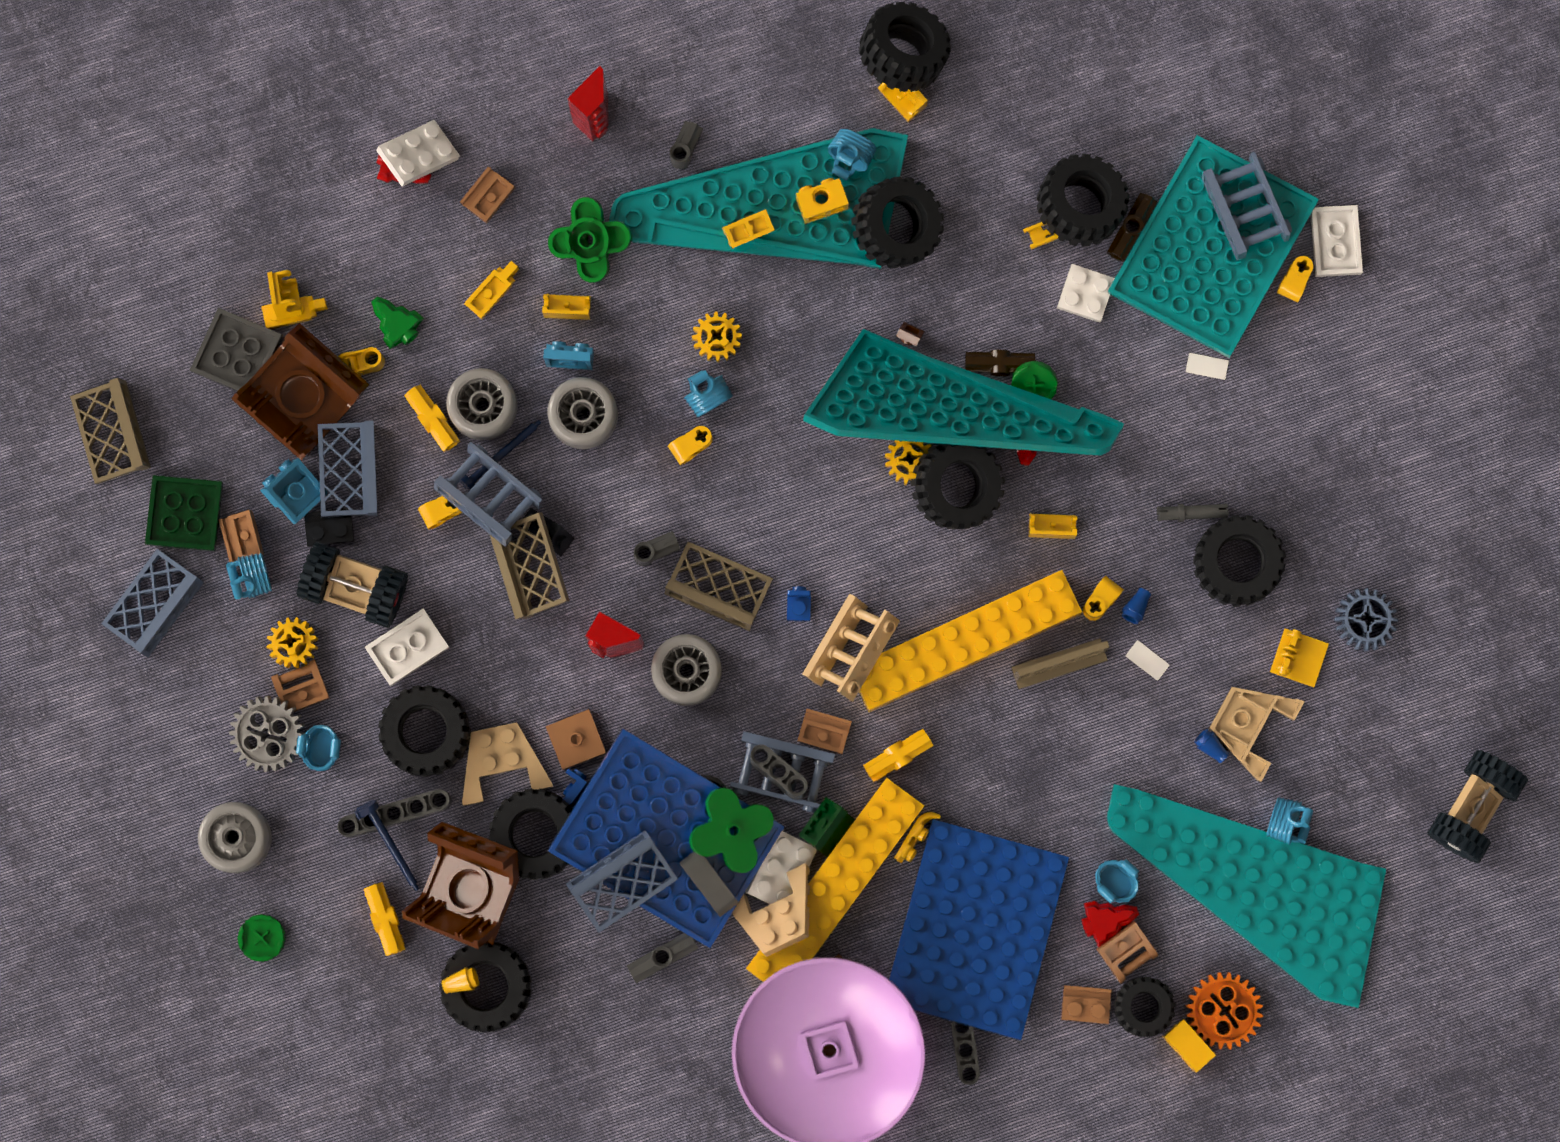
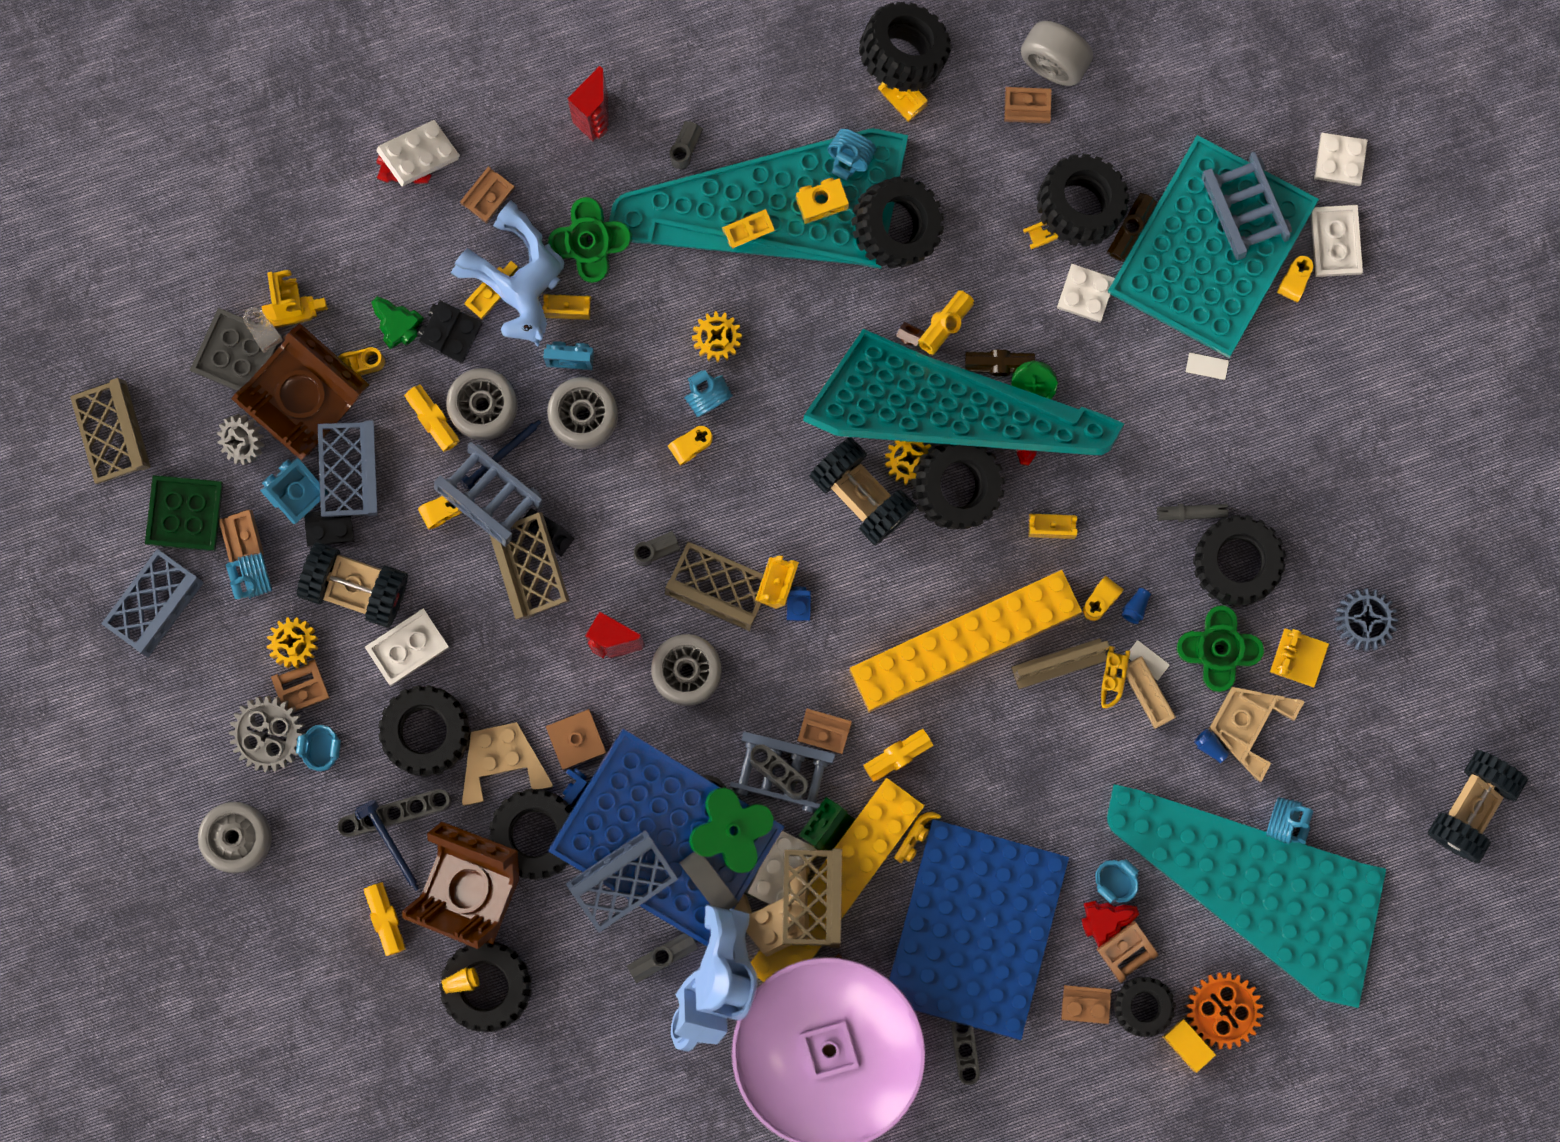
green tile [237,914,286,962] -> none
tan fence [802,594,900,702] -> none
none -> light grey gear [217,414,265,465]
none -> clear piece [243,307,283,353]
none -> black plate [418,300,483,364]
none -> light blue animal [451,200,564,347]
none -> light blue animal [671,905,757,1052]
none -> yellow hinge [755,556,799,609]
none -> dark tan fence [783,849,842,948]
none -> black plate [809,437,917,546]
none -> yellow piece [918,290,974,355]
none -> medium nougat plate [1004,87,1052,123]
none -> light grey wheel [1021,21,1093,86]
none -> yellow piece [1101,646,1131,709]
none -> tan plate [1121,656,1176,729]
none -> green plant [1176,606,1264,692]
none -> white plate [1314,133,1367,186]

